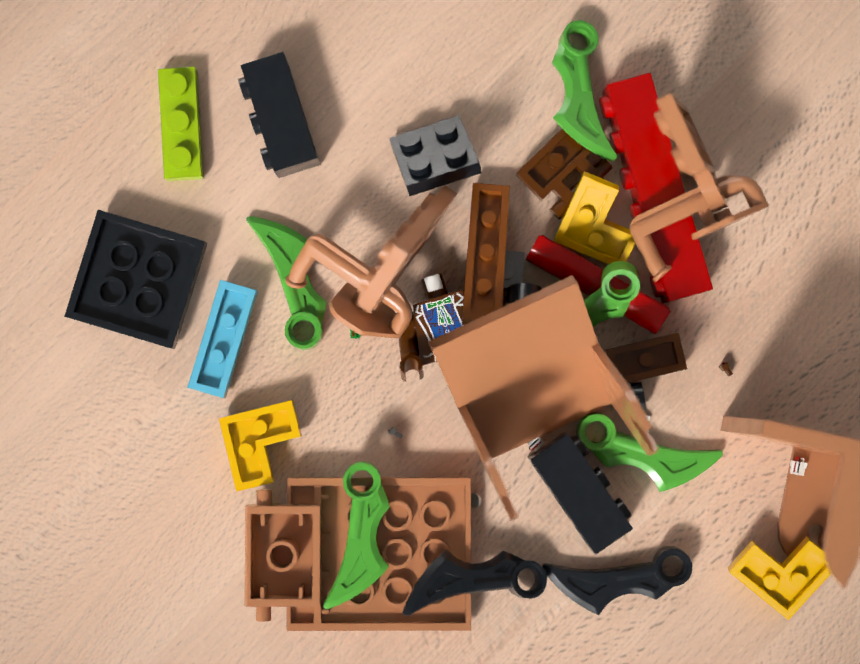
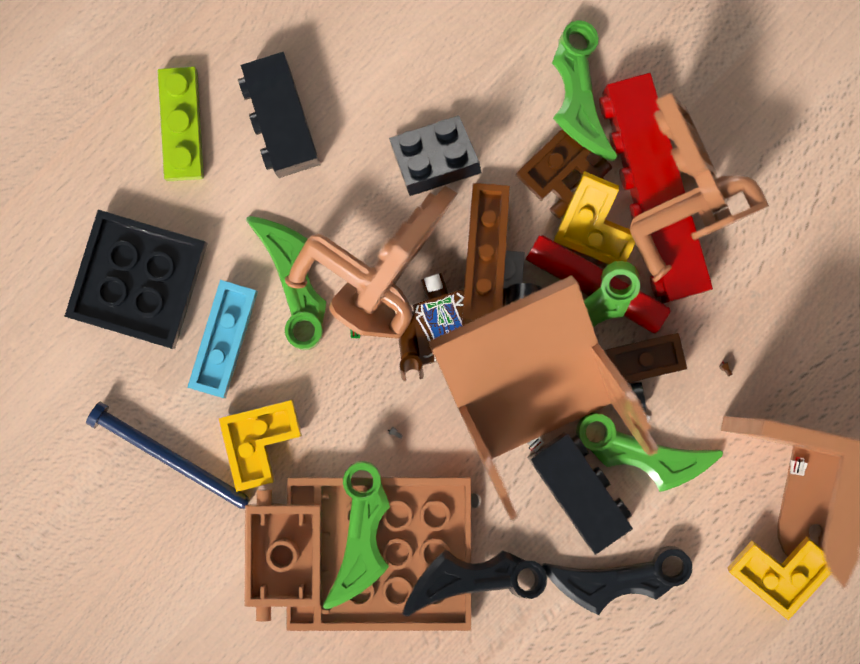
none -> dark blue bar [86,401,250,509]

